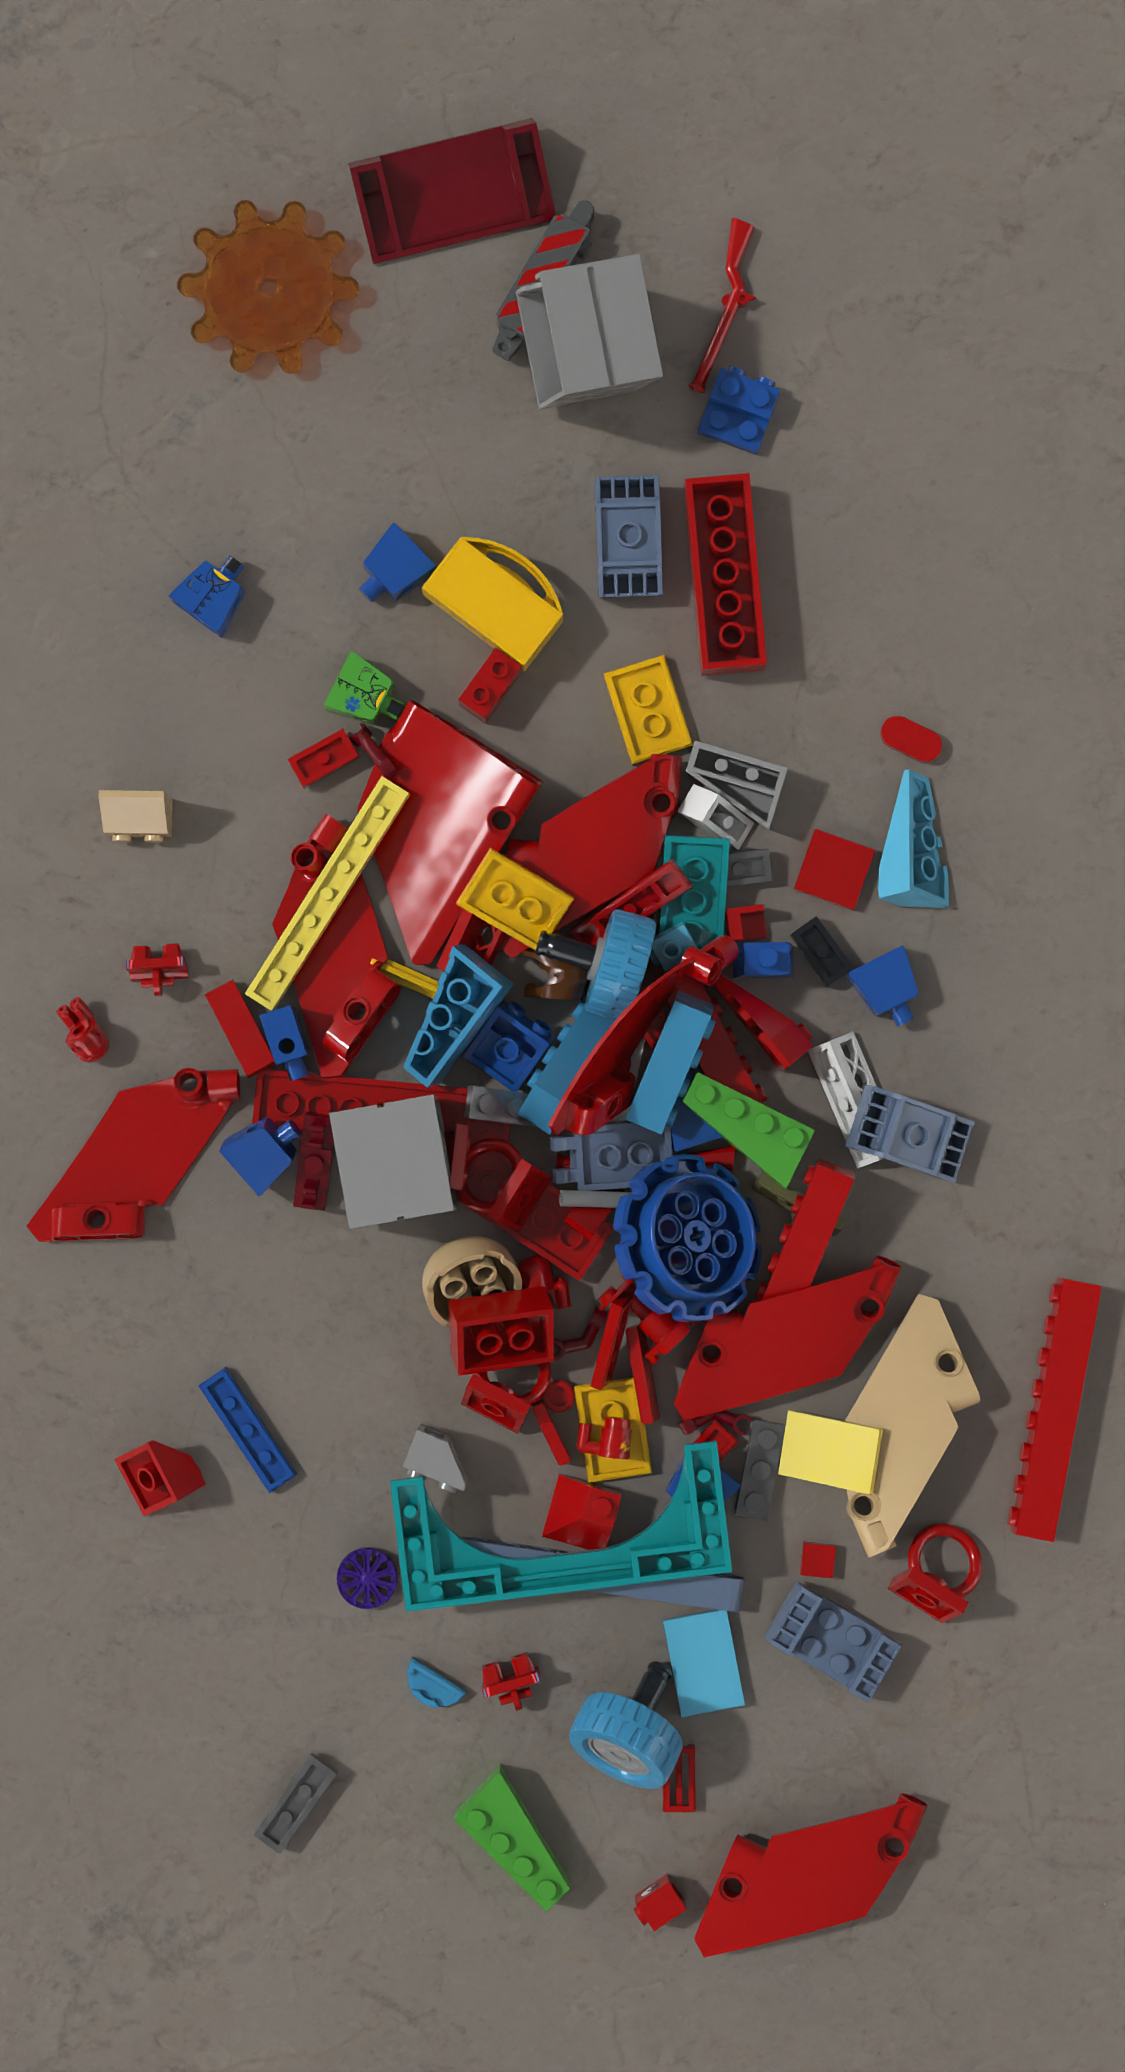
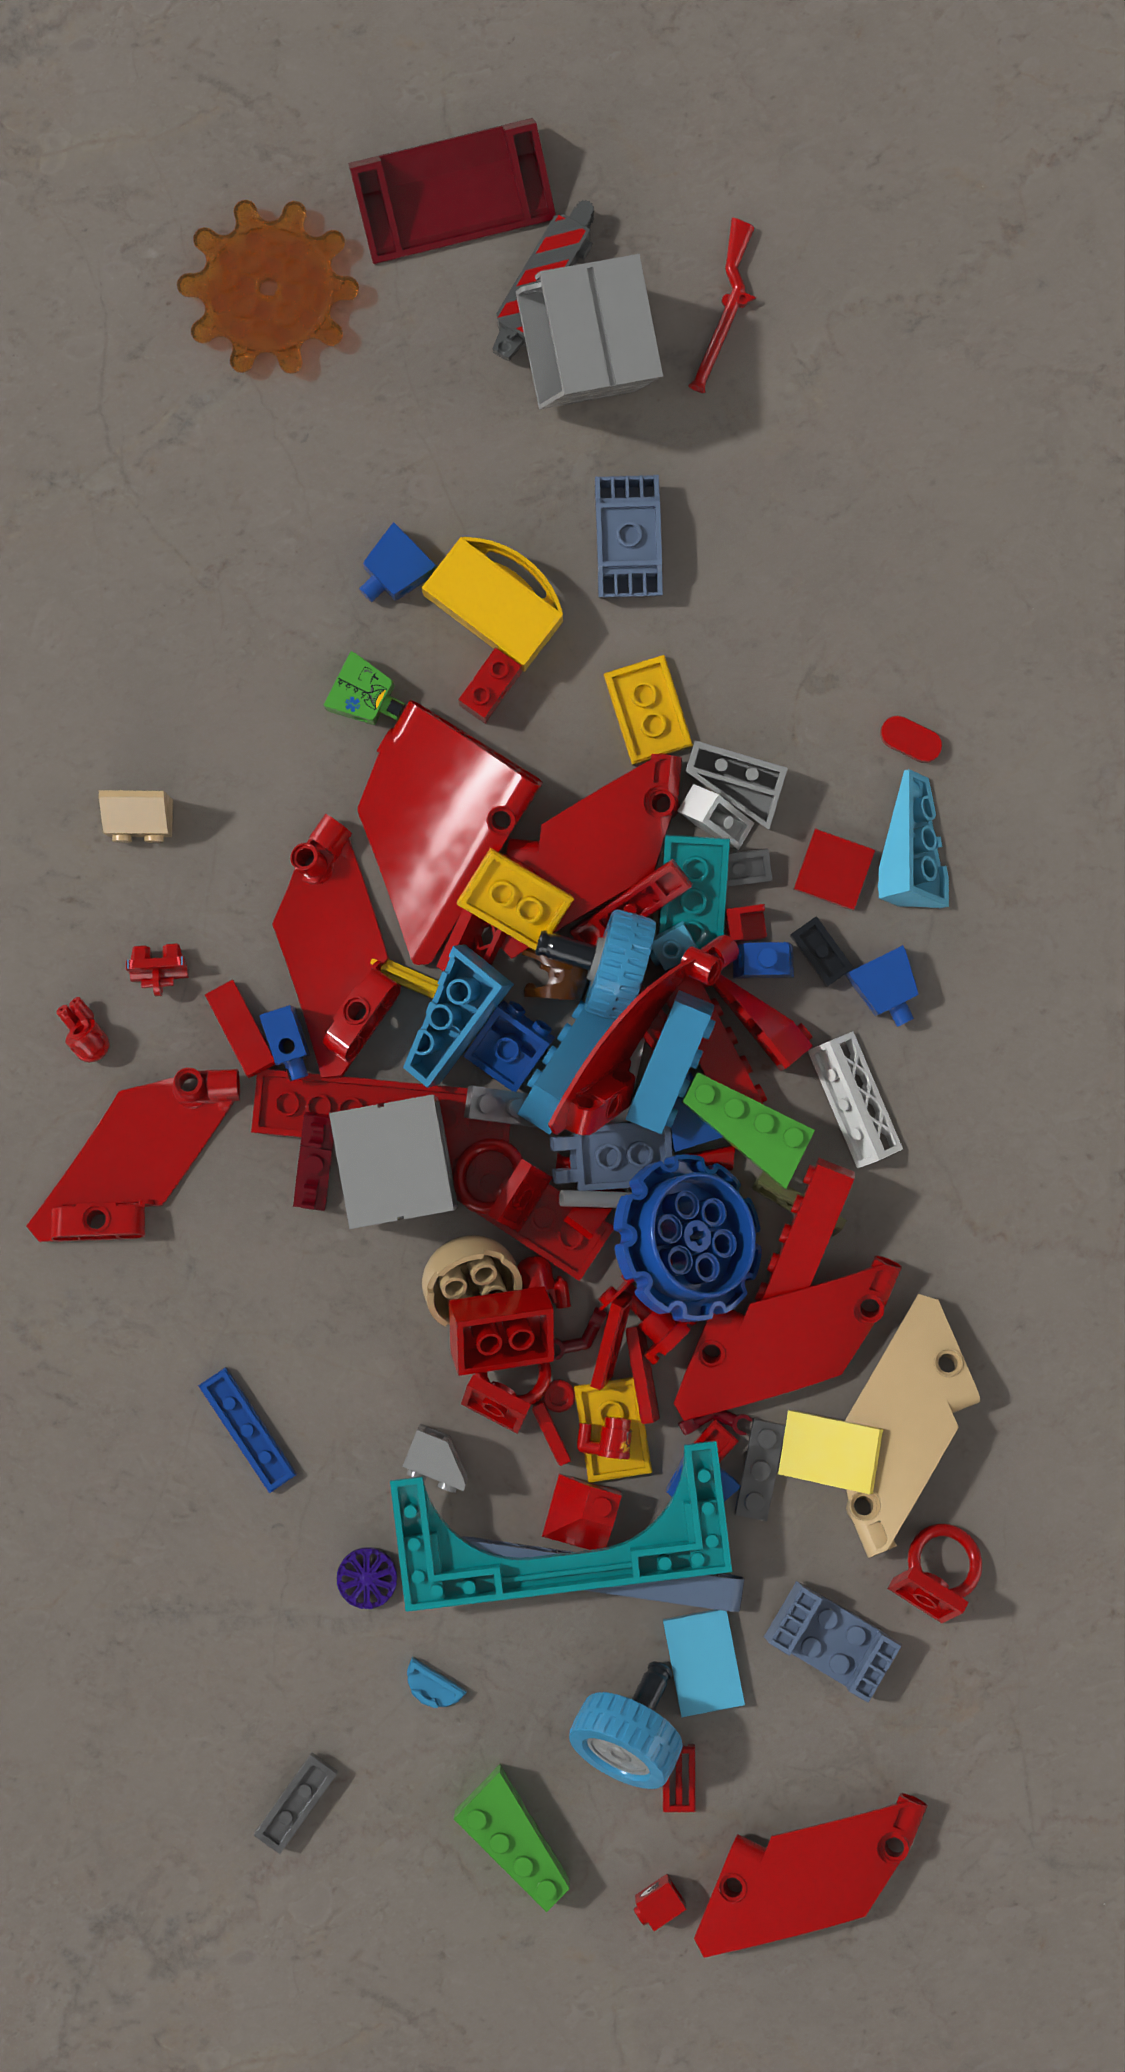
red slope [114,1440,206,1516] -> none
blue torso [169,555,245,638] -> none
blue torso [219,1117,301,1196] -> none
light yellow plate [245,776,410,1011] -> none
red plate [287,729,360,788] -> none
dark red arm [348,723,397,779] -> none
red plate [444,1124,471,1193] -> none
red hips [482,1652,541,1711] -> none
red brick [684,473,767,676] -> none
blue plate [697,366,780,455] -> none
red tile [800,1541,836,1579] -> none
sand blue plate [846,1085,975,1183] -> none
red brick [1007,1277,1102,1542] -> none

